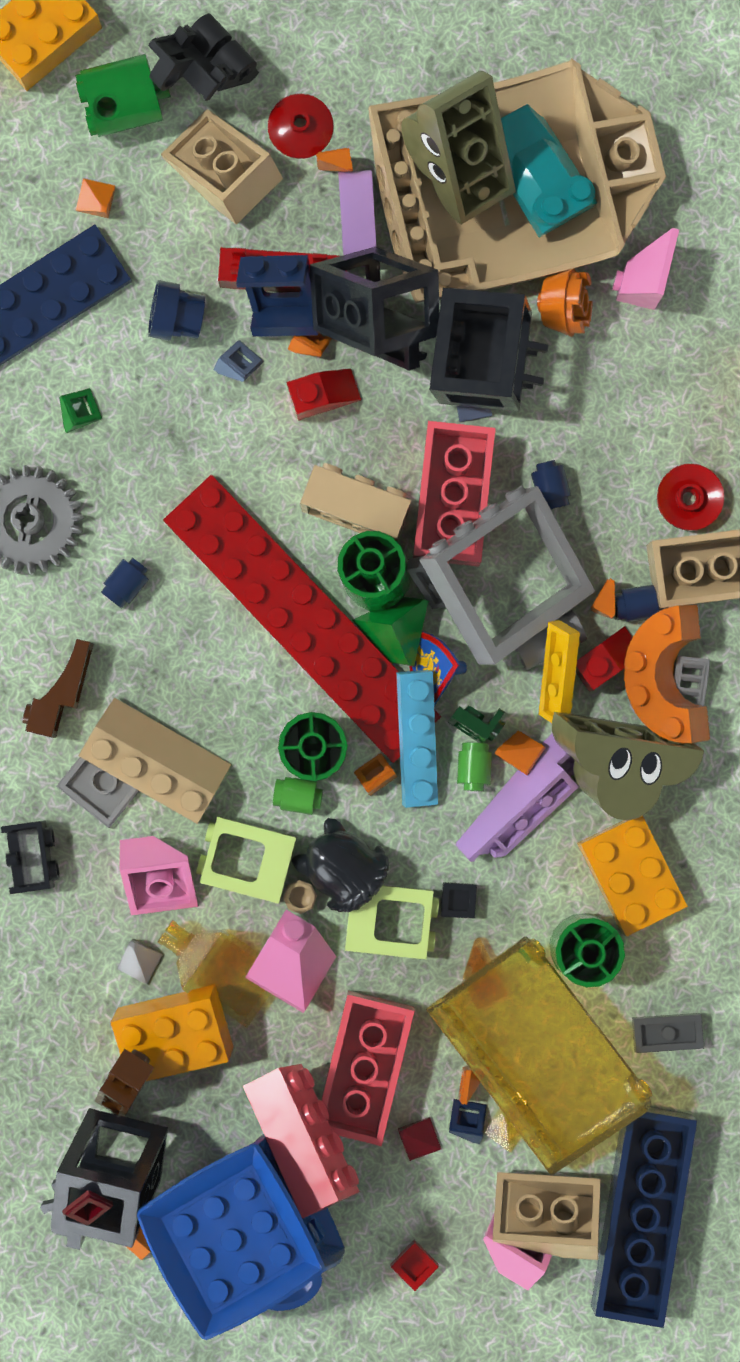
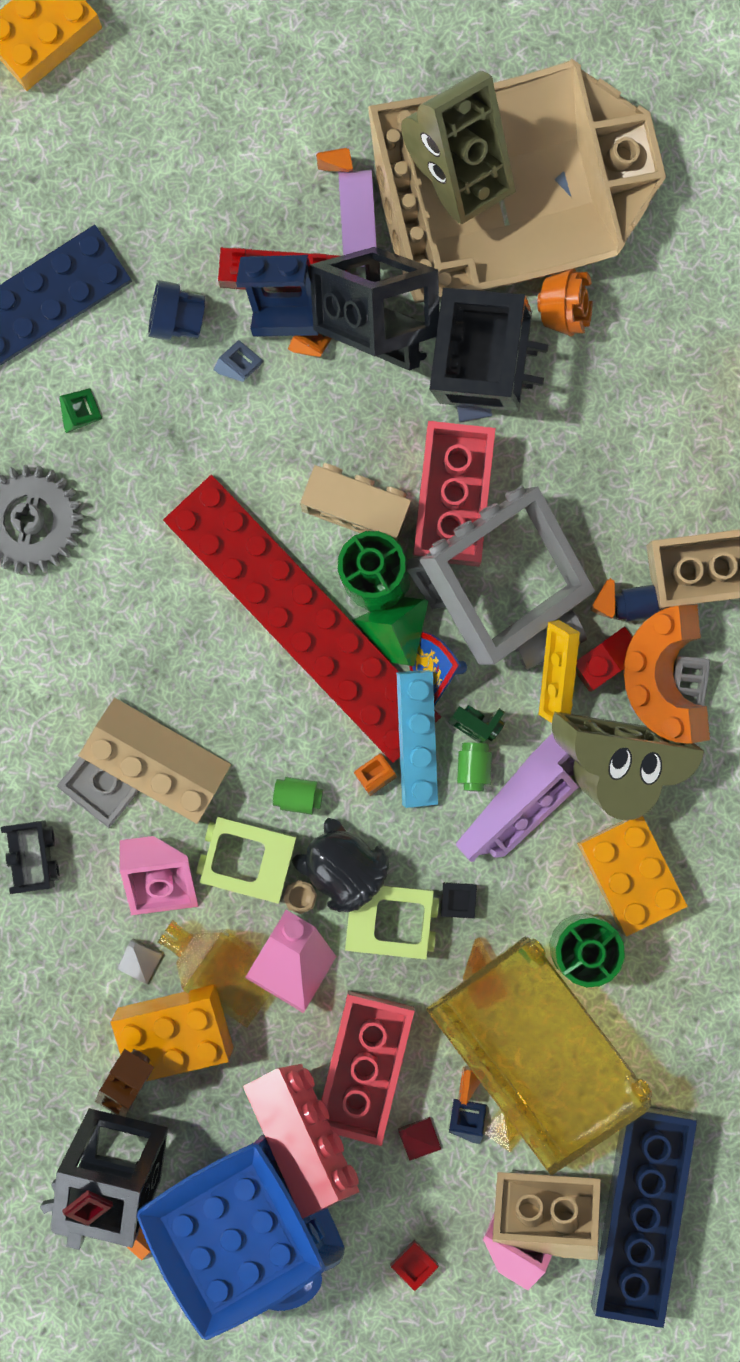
reddish brown slope [22,639,94,738] -> none
green cylinder [75,54,171,137] -> none
orange slope [76,178,116,218] -> none
dark blue brick [101,557,149,609] -> none
black plate [148,13,259,101] -> none
tan slope [161,109,283,225] -> none
red dish [268,94,334,159] -> none
green cylinder [278,712,348,781] -> none
red slope [286,368,361,421] -> none
orange slope [494,730,546,776] -> none
teal slope [501,104,597,238] -> none
dark blue brick [531,460,571,510] -> none
bright pink slope [612,228,679,310] -> none
dark grey plate [632,1013,704,1053] -> none
red dish [657,464,724,531] -> none

